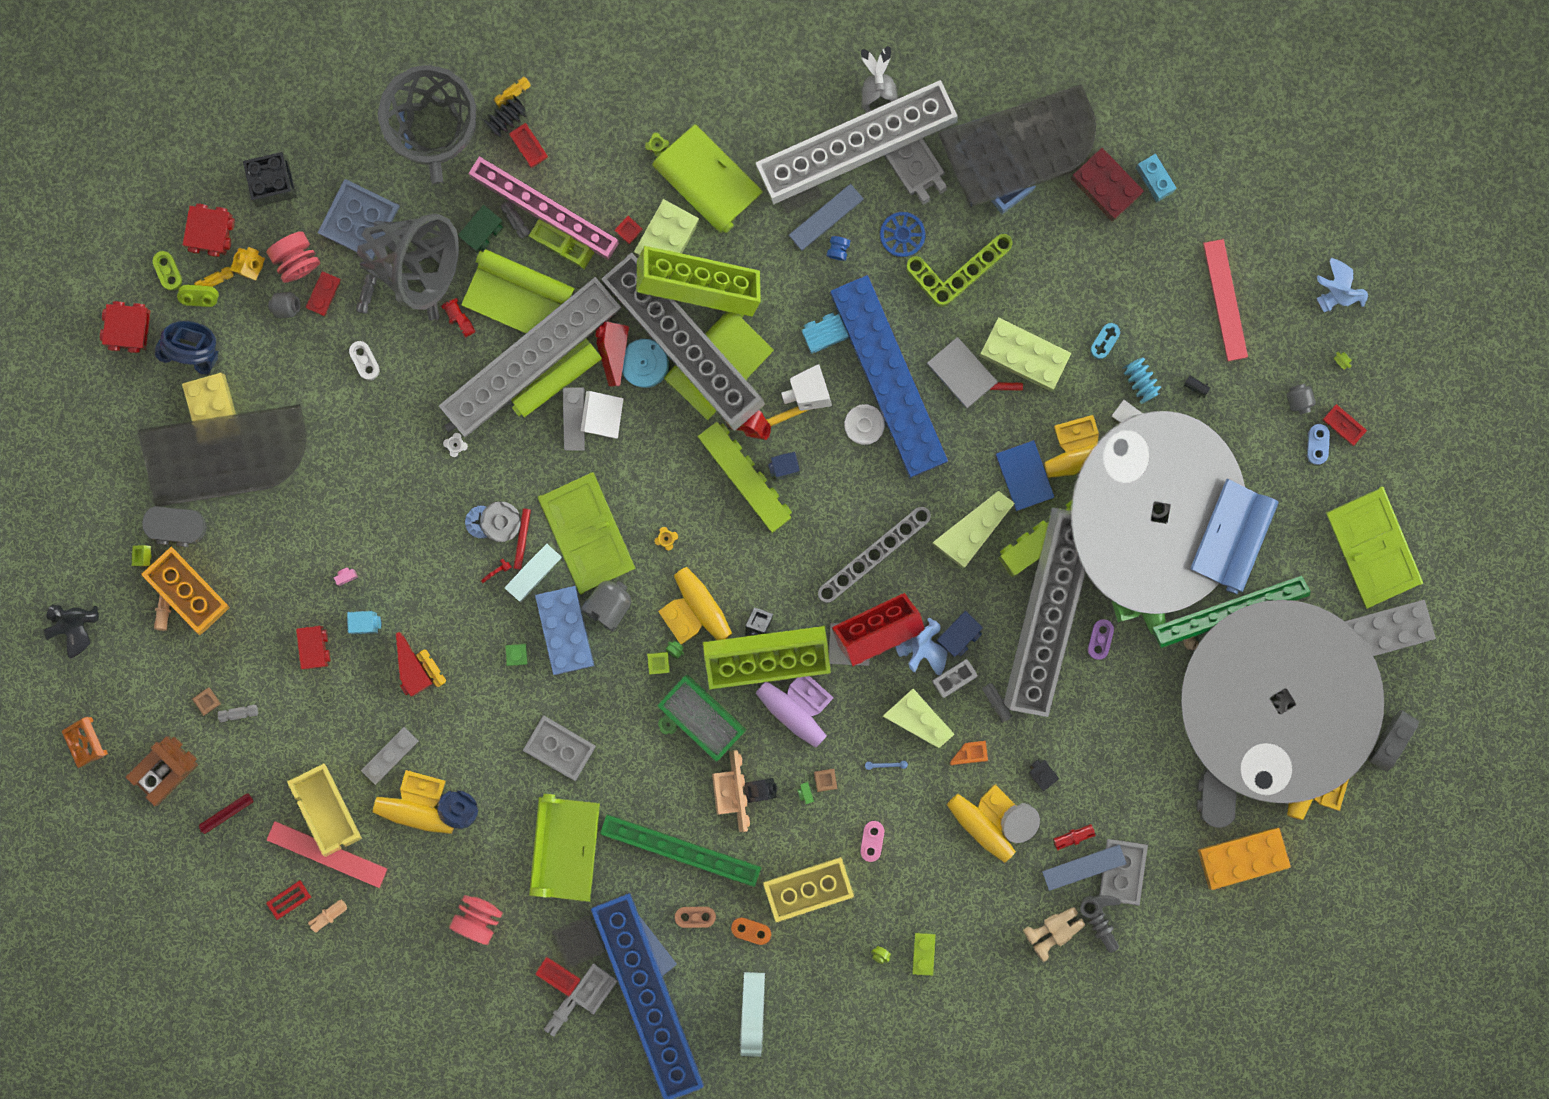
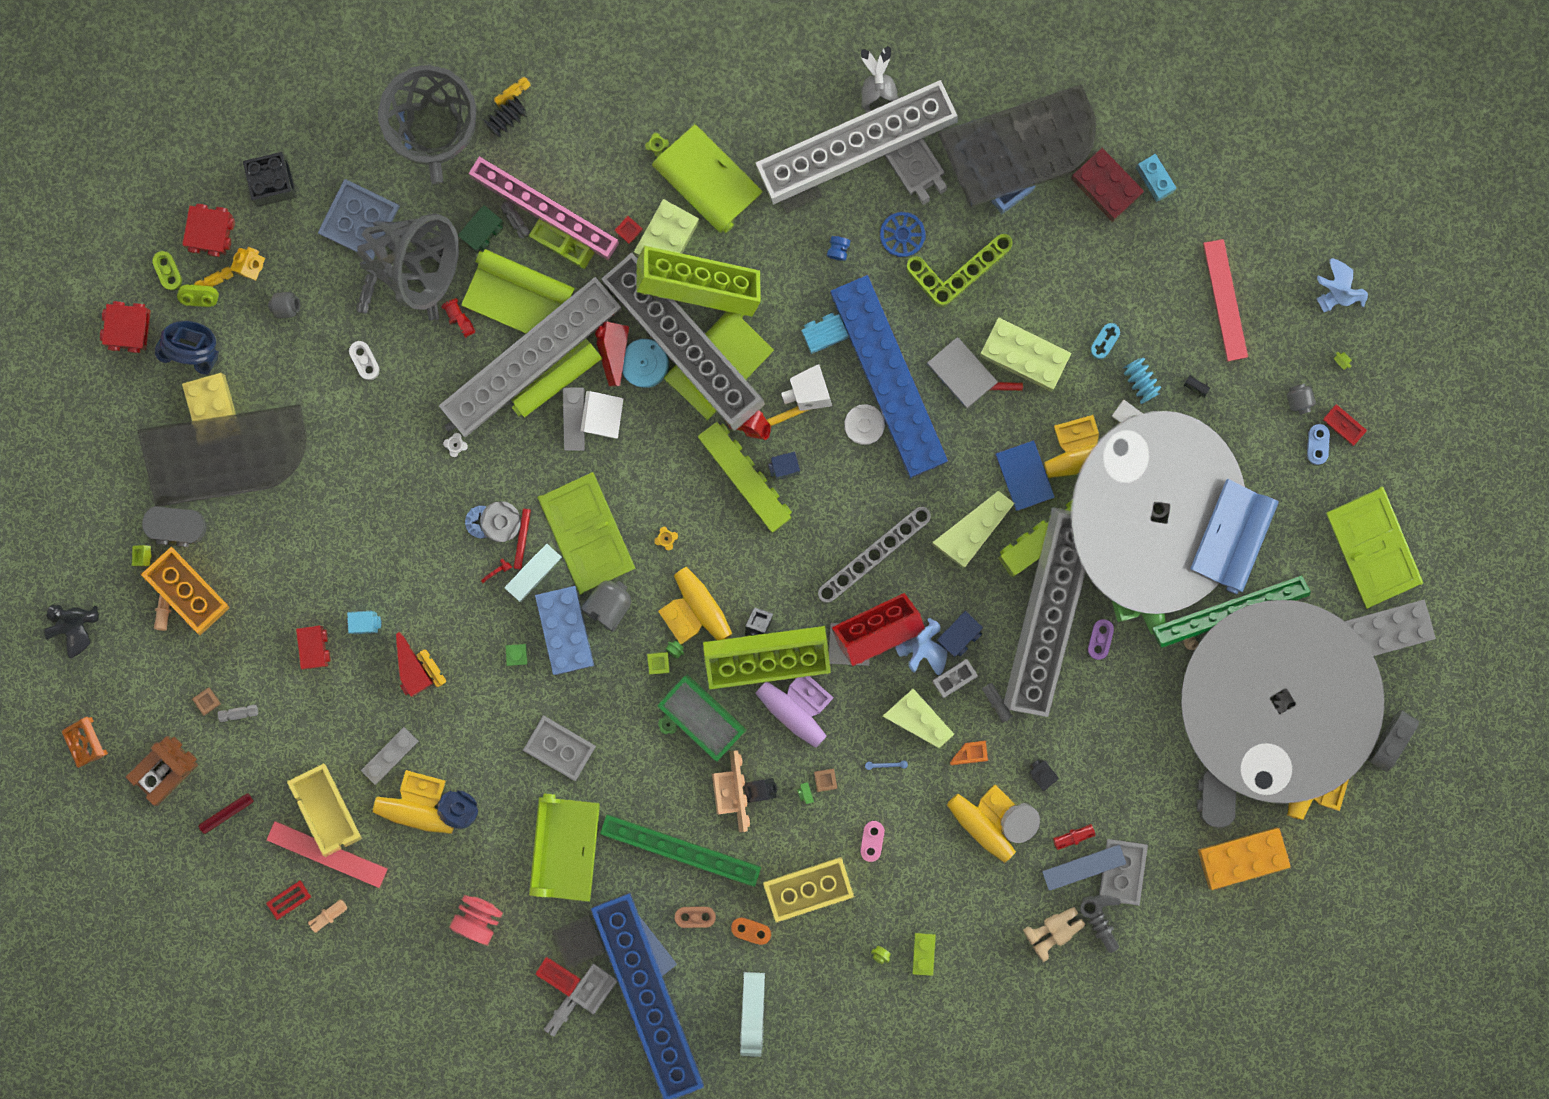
coral wheel [266,231,321,283] -> none
red plate [306,271,341,317] -> none
bright pink plate [334,568,358,586] -> none
red plate [509,123,548,168] -> none
sand blue tile [789,184,863,251] -> none

